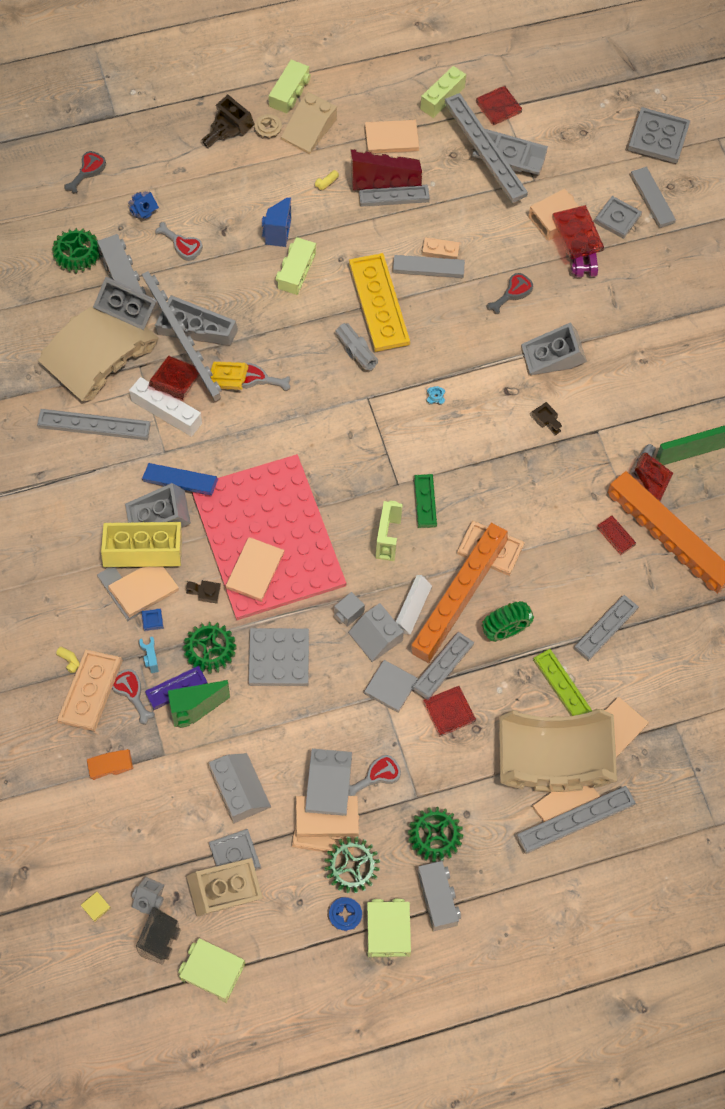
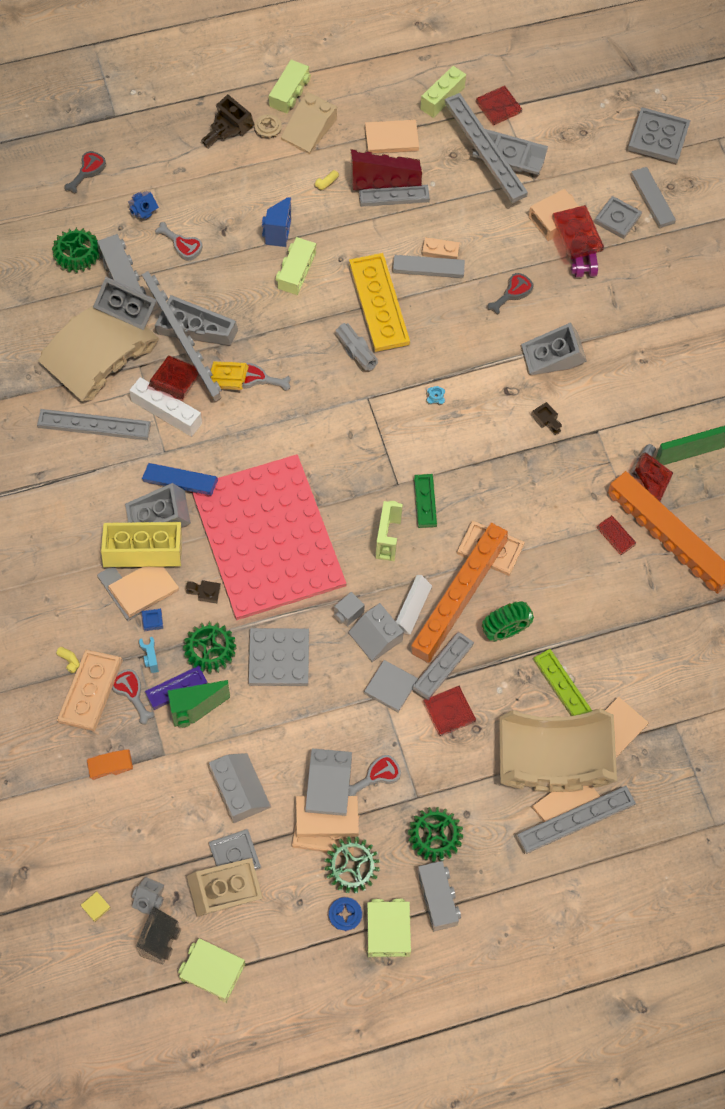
light nougat tile [226,537,284,602] -> none
light grey tile [574,595,639,662] -> none

